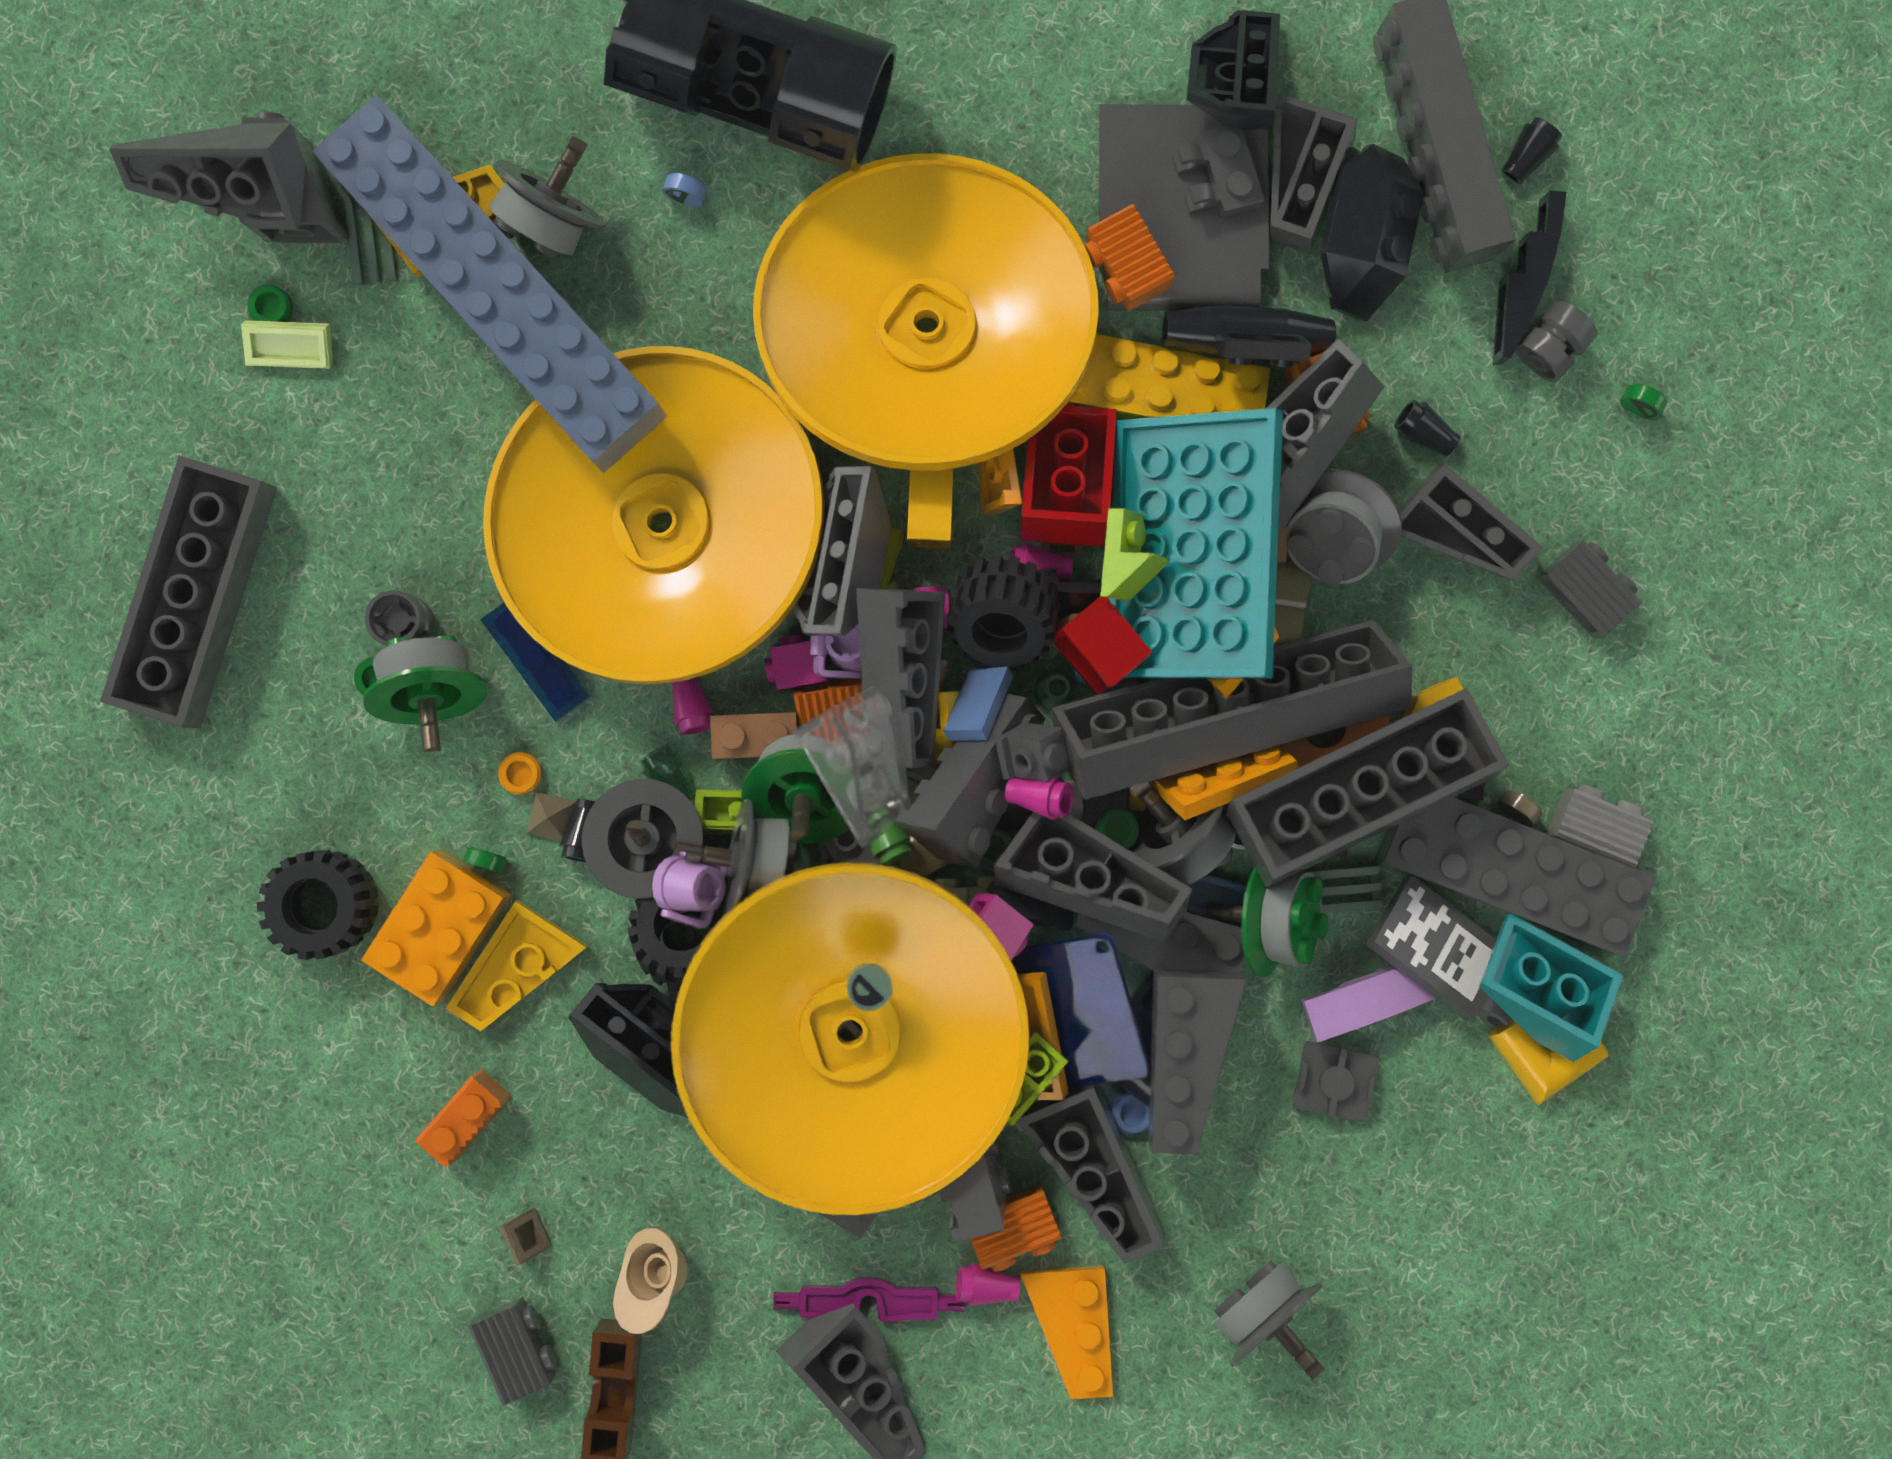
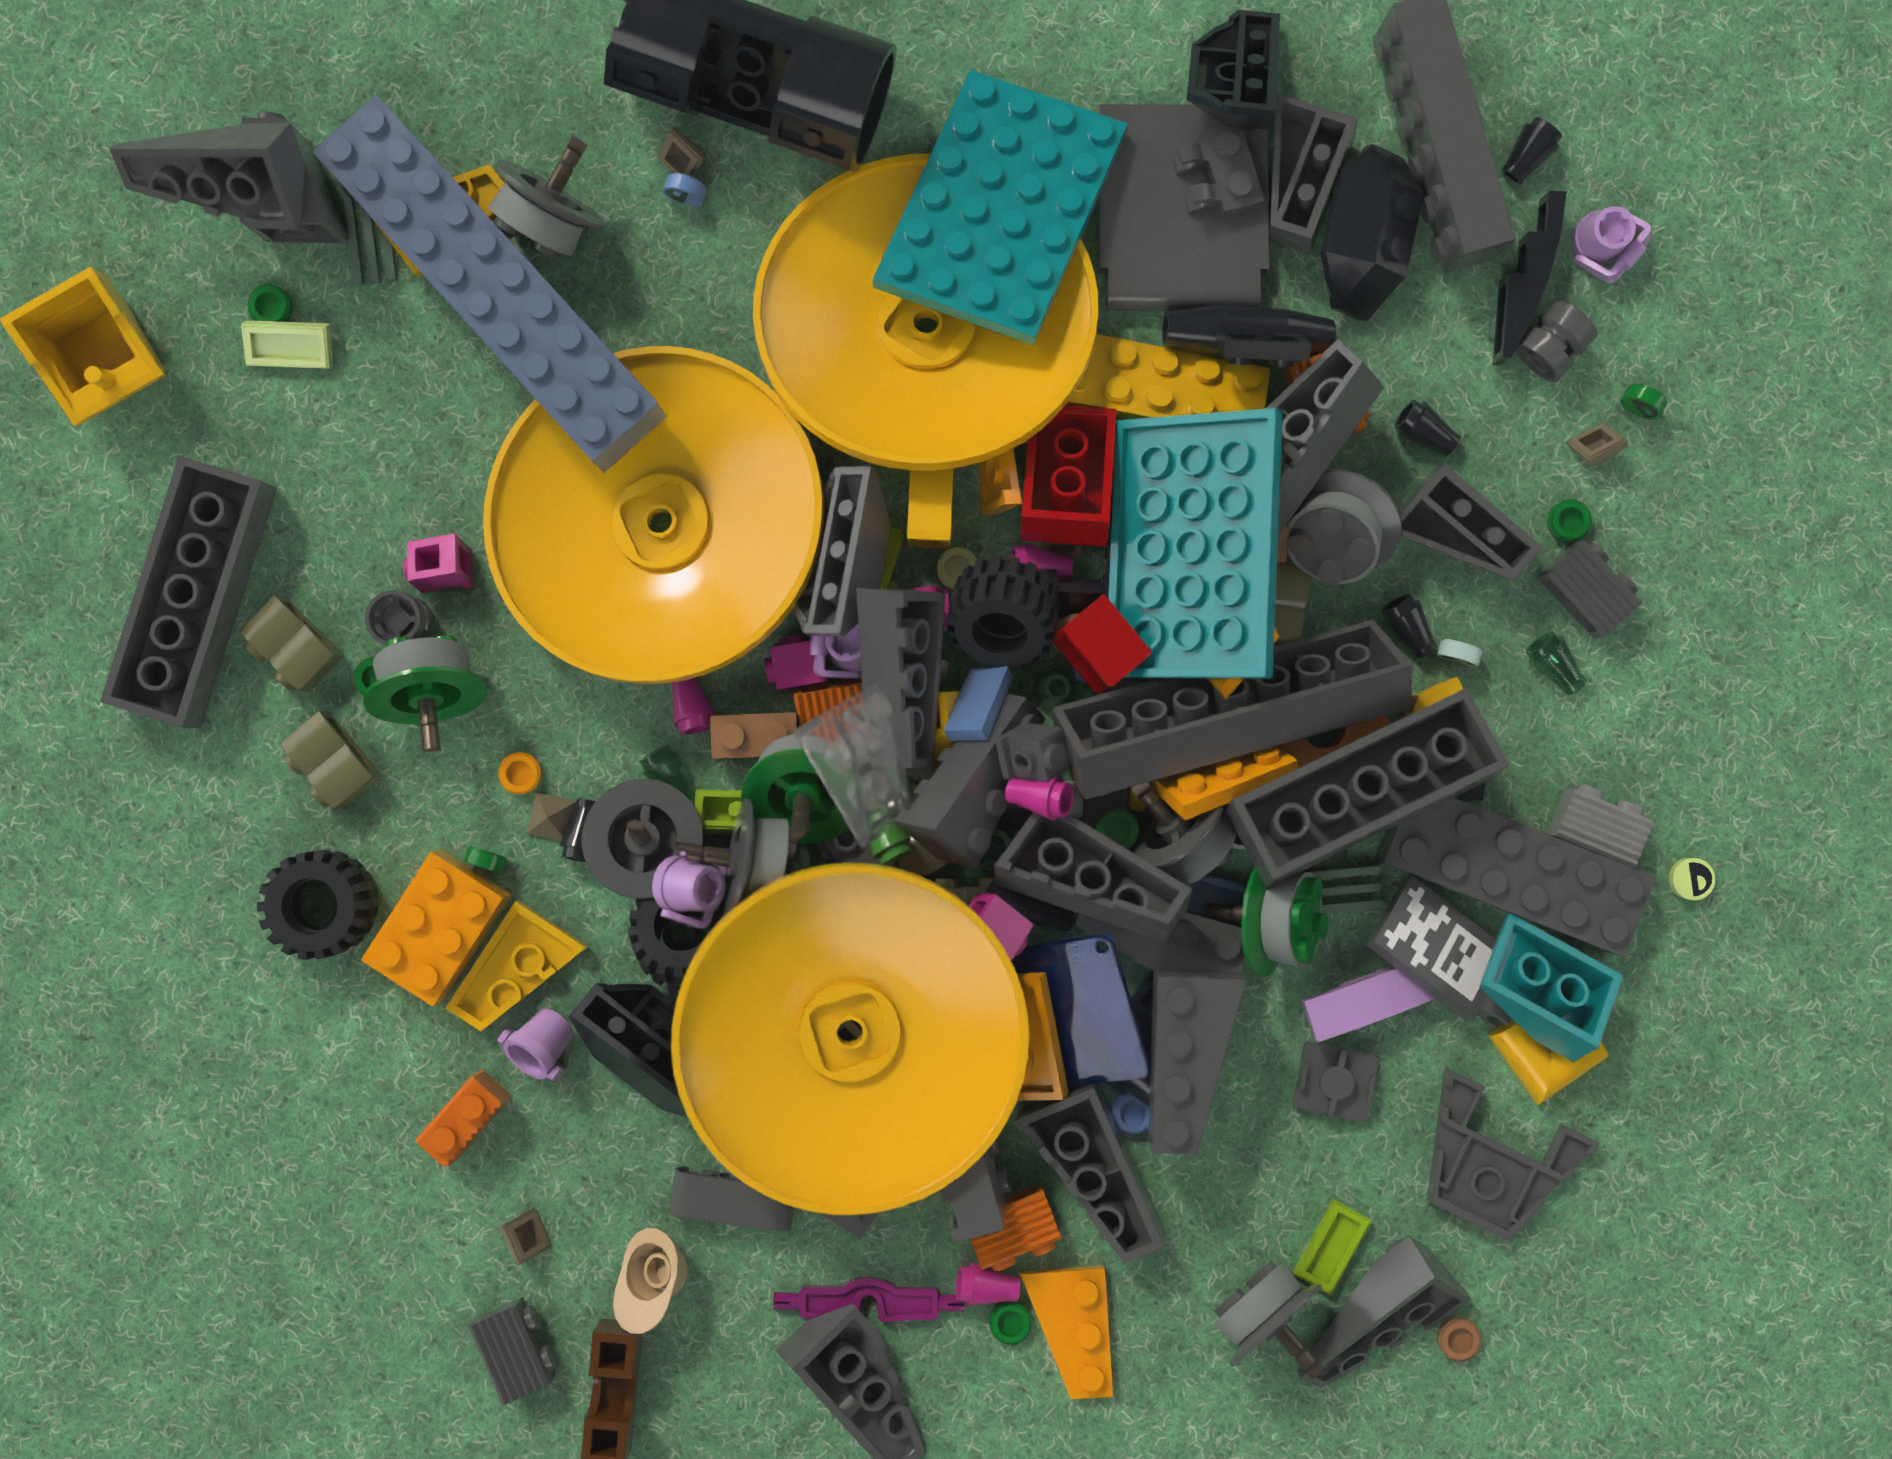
clear blue plate [480,602,591,722] -> none
sand green tile [846,963,892,1011] -> none
lime slope [1007,1032,1069,1126] -> none
orange brick [1084,204,1175,312] -> none
lime slope [1101,508,1170,602] -> none
dark tan tile [1497,790,1542,827] -> none
none -> yellow piece [0,266,166,427]
none -> olive brick [239,595,344,692]
none -> olive brick [280,711,382,809]
none -> dark pink brick [403,533,473,593]
none -> lavender piece [497,1008,574,1082]
none -> dark tan slope [657,127,705,177]
none -> dark grey beam [669,1166,794,1231]
none -> teal plate [873,70,1128,345]
none -> yellowish green tile [937,547,977,590]
none -> green tile [989,1301,1032,1345]
none -> lime tile [1292,1198,1372,1295]
none -> dark grey wedge [1297,1236,1471,1388]
none -> black cone [1381,594,1438,659]
none -> dark grey wing [1427,1067,1600,1241]
none -> medium nougat tile [1436,1316,1481,1362]
none -> light aqua tile [1437,639,1483,667]
none -> clear green cone [1526,631,1587,695]
none -> green tile [1547,499,1592,543]
none -> dark tan slope [1566,422,1627,466]
none -> lavender piece [1572,206,1652,283]
none -> yellowish green tile [1669,857,1715,900]

